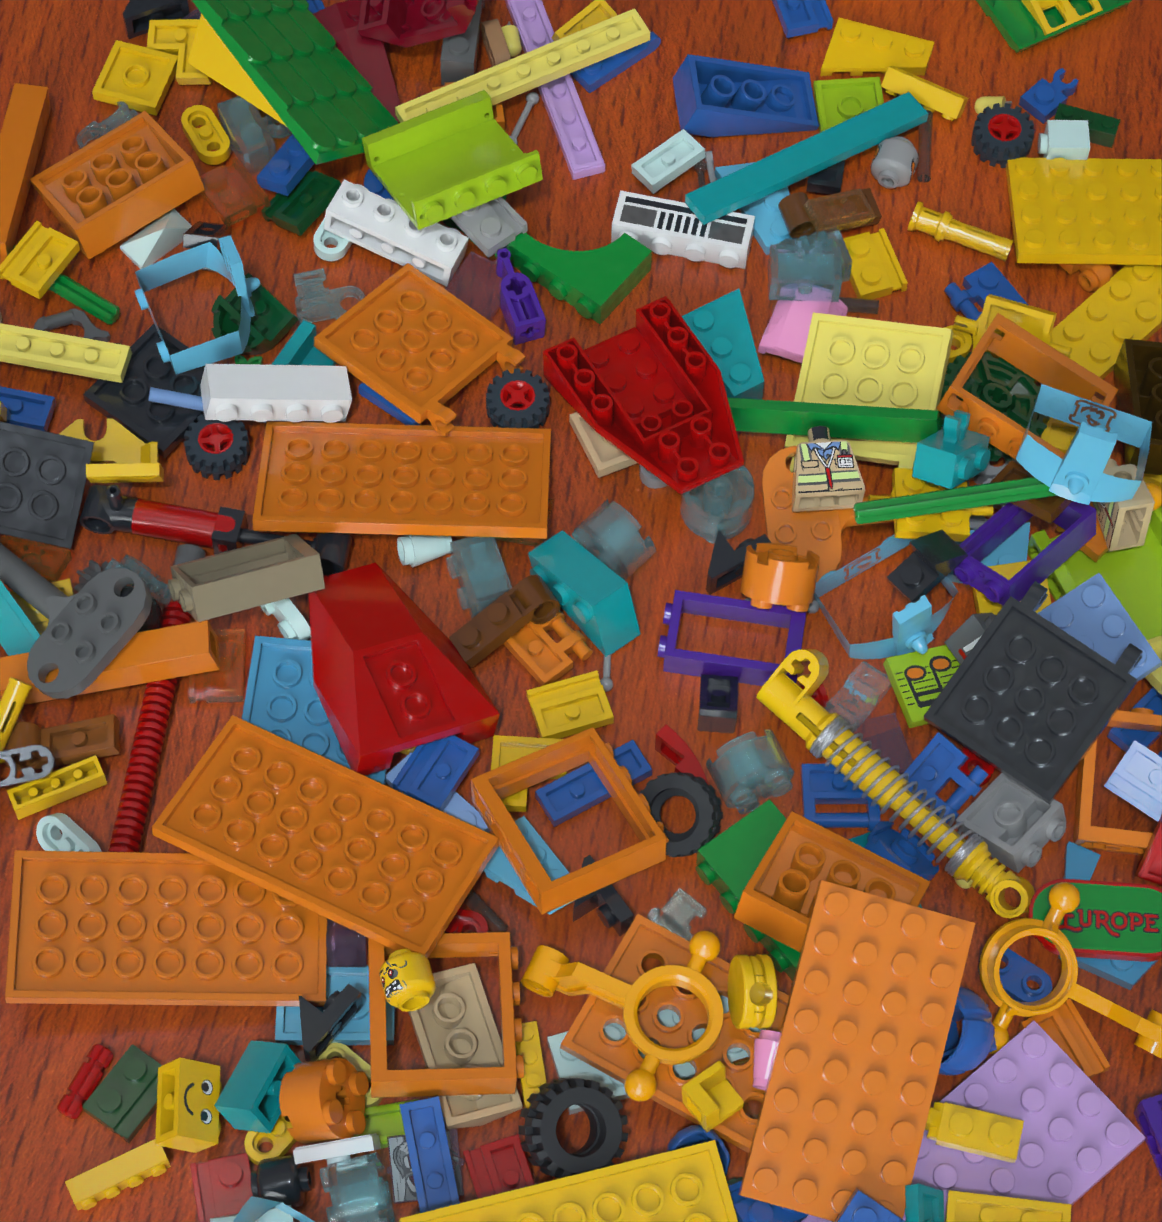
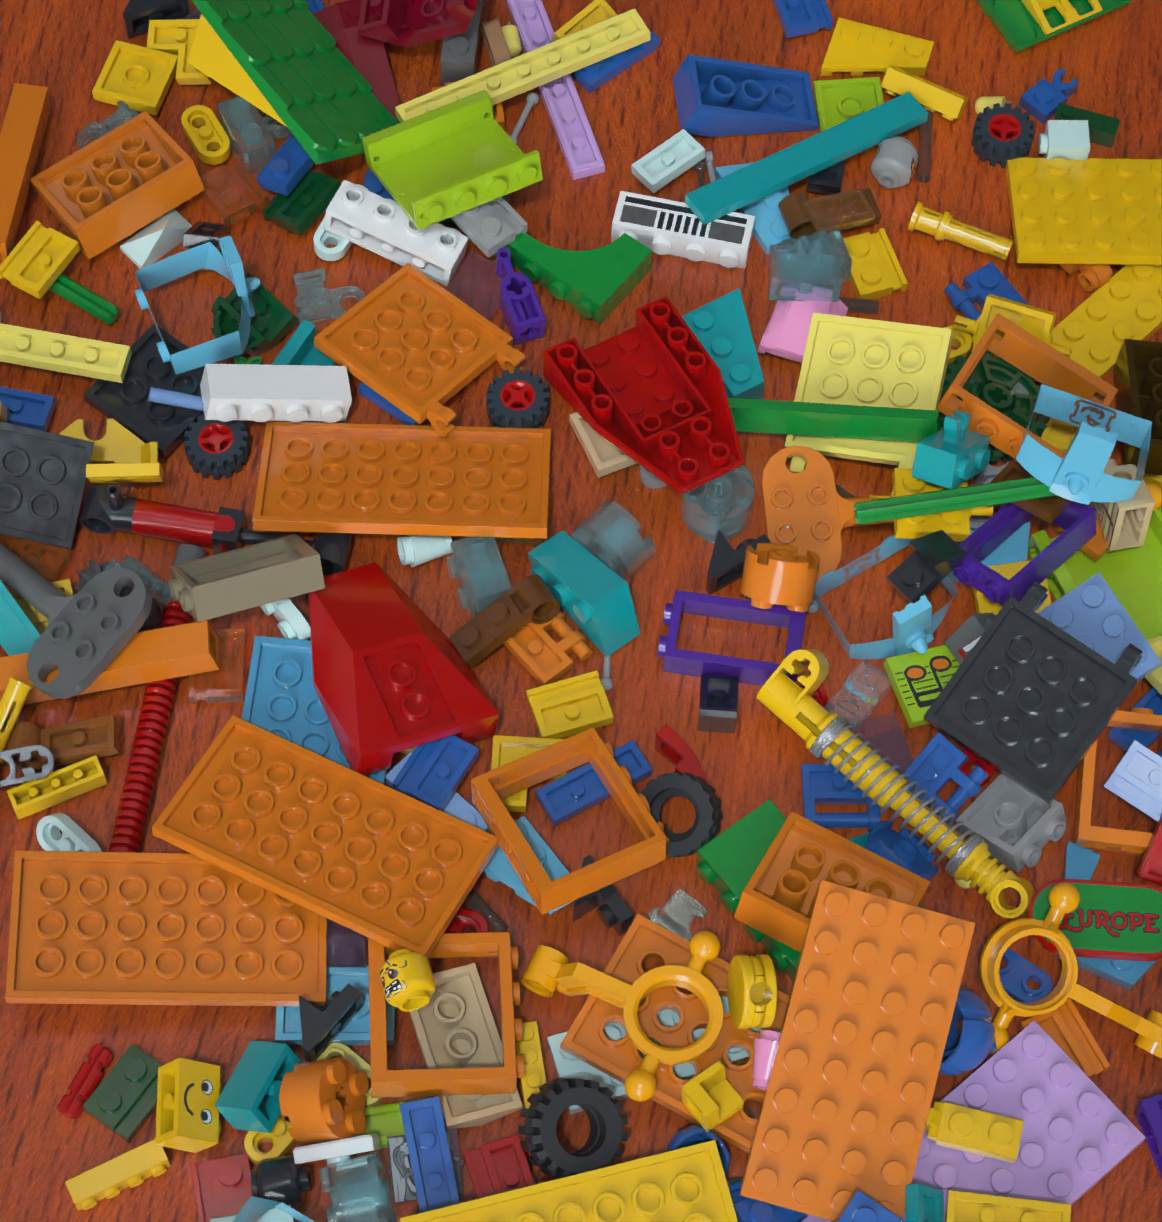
dark grey helmet [34,309,110,342] -> none
clear light blue brick [706,729,794,814] -> none
torso [792,426,865,512] -> none

